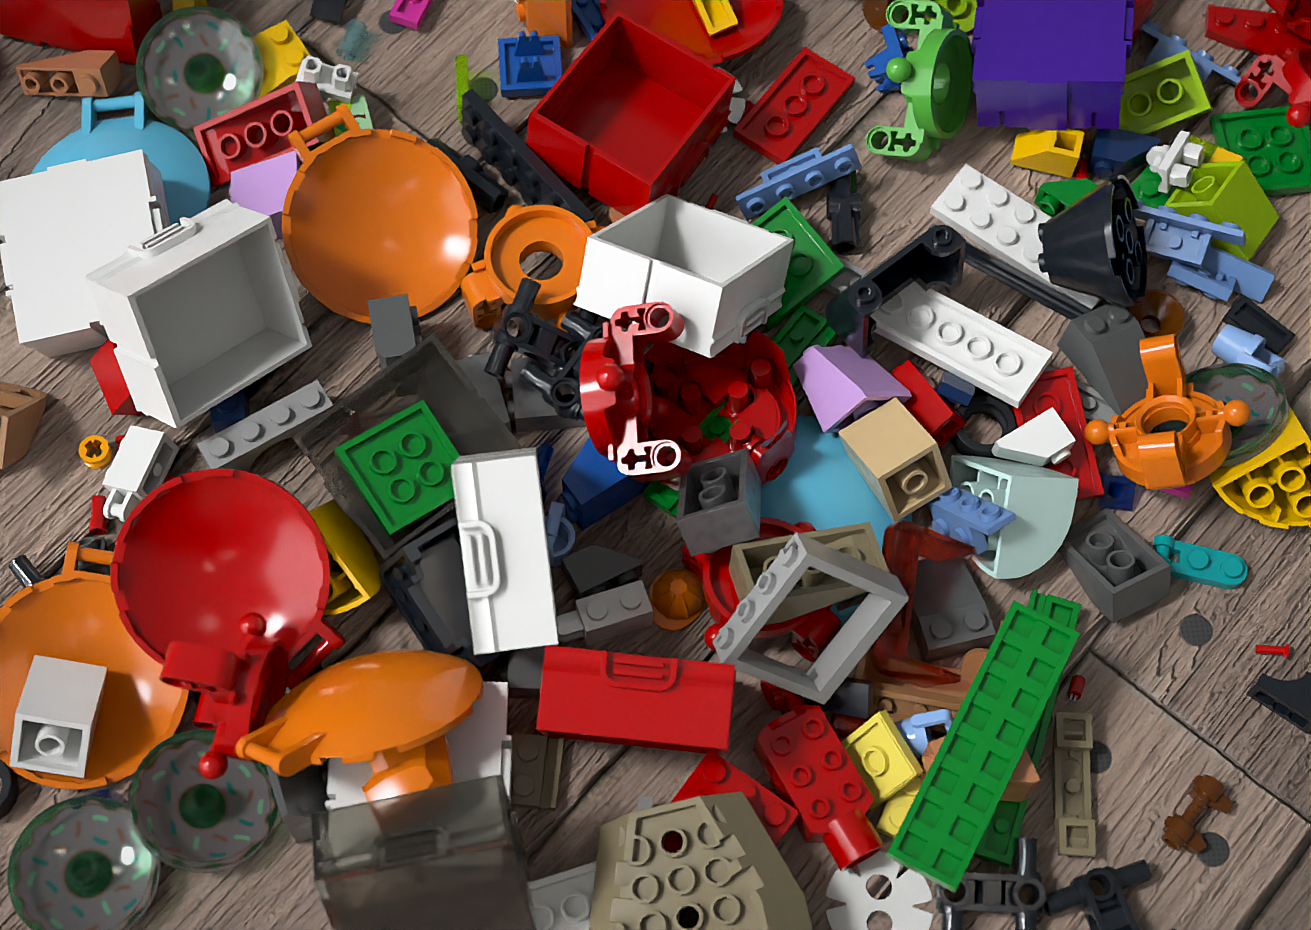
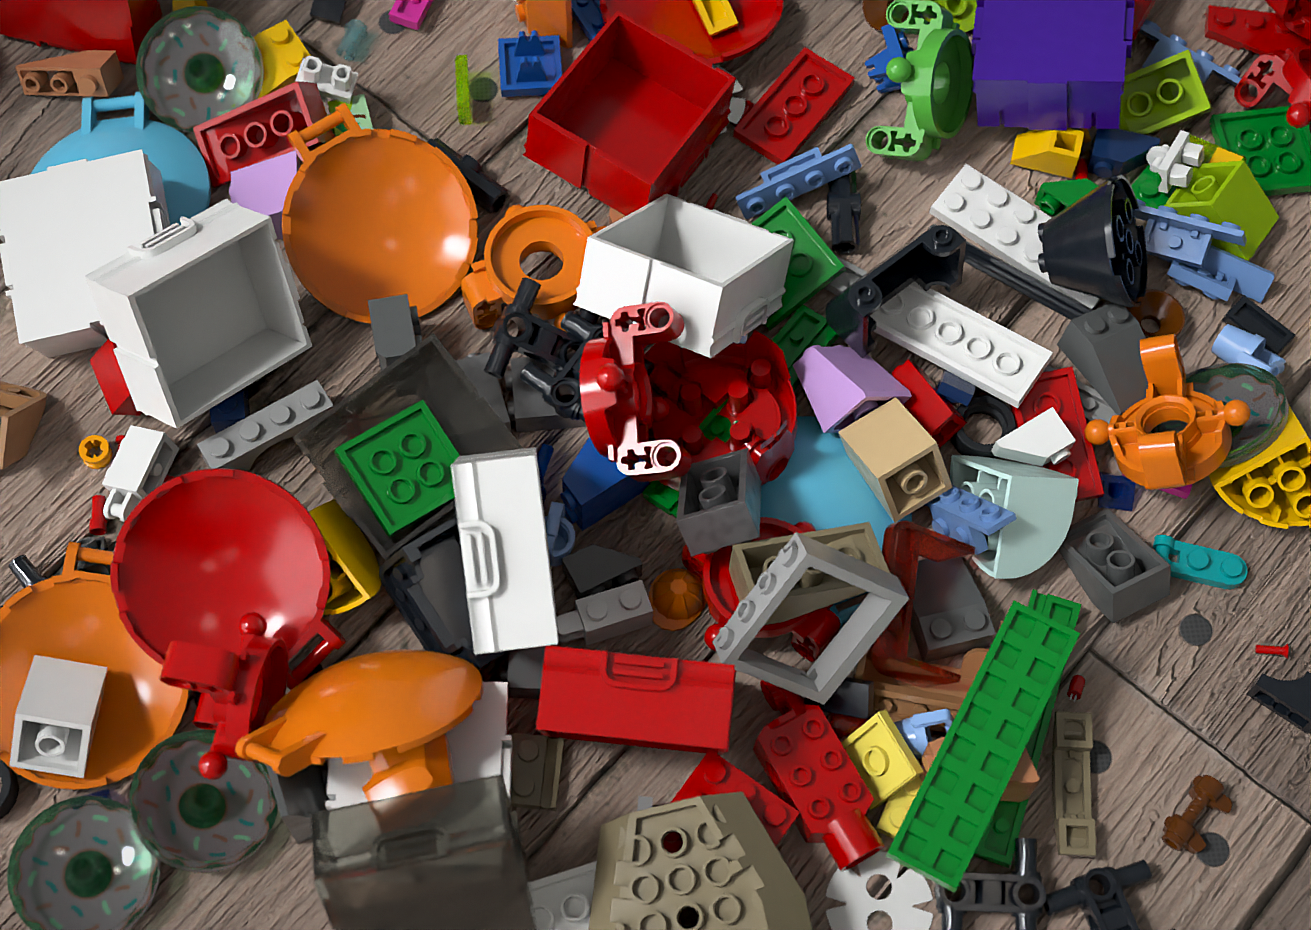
black plate [461,89,595,223] -> none

